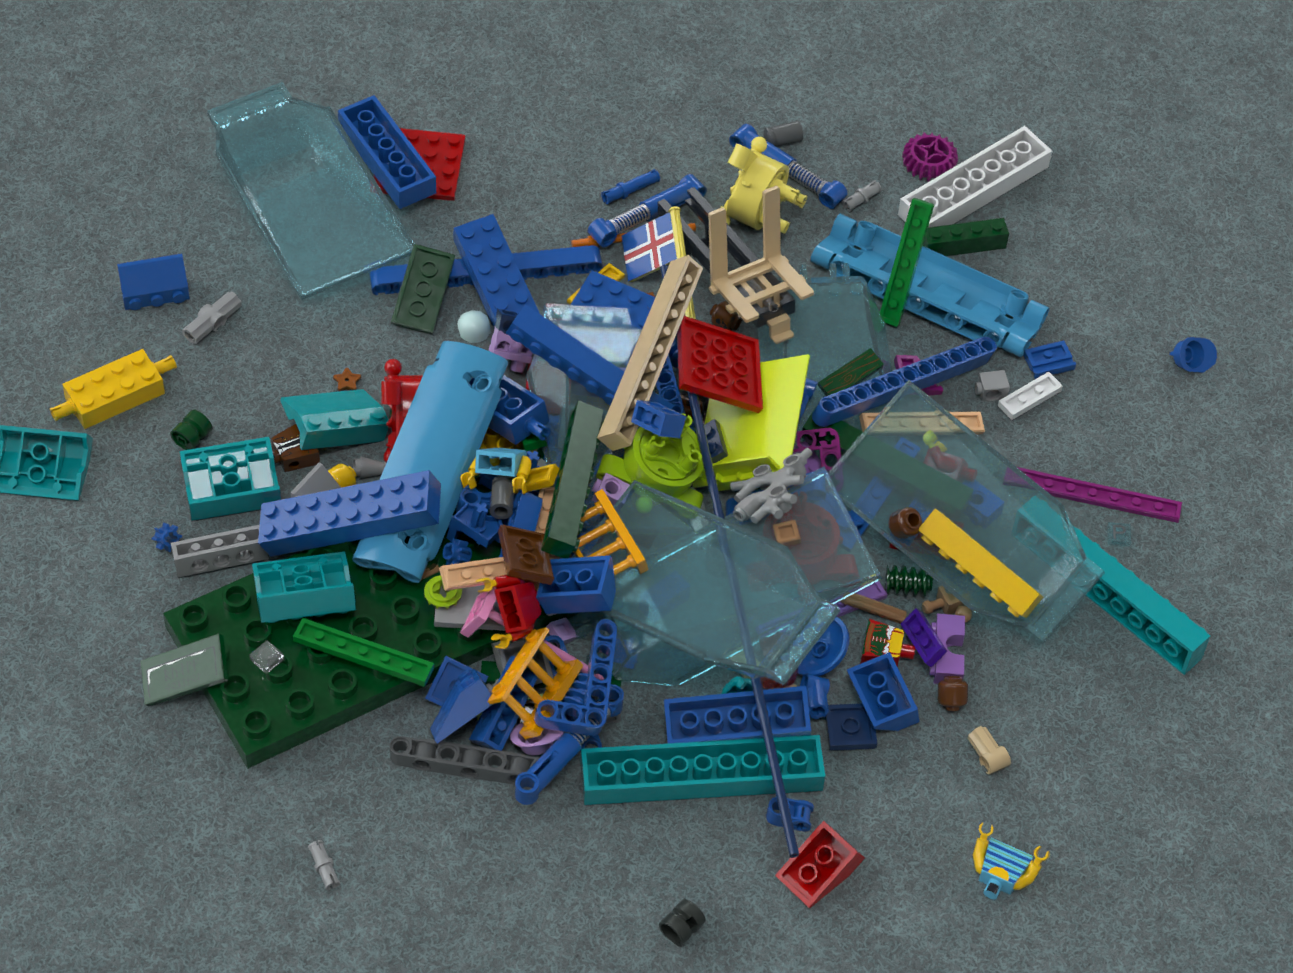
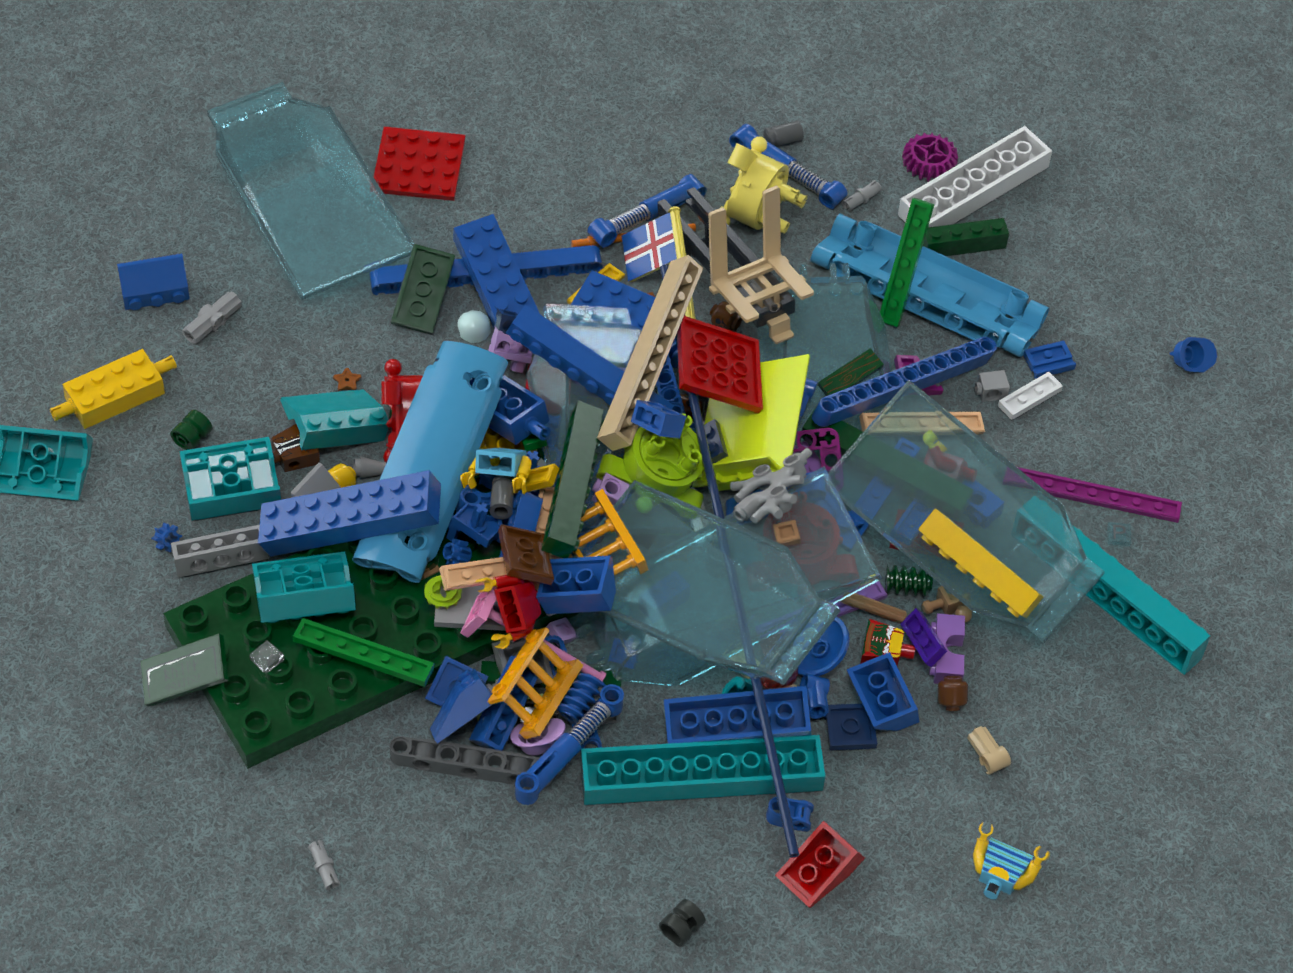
blue brick [338,95,436,209] -> none
blue beam [534,619,617,736] -> none
blue pin [601,169,660,204] -> none
reddish brown head [888,507,922,539] -> none

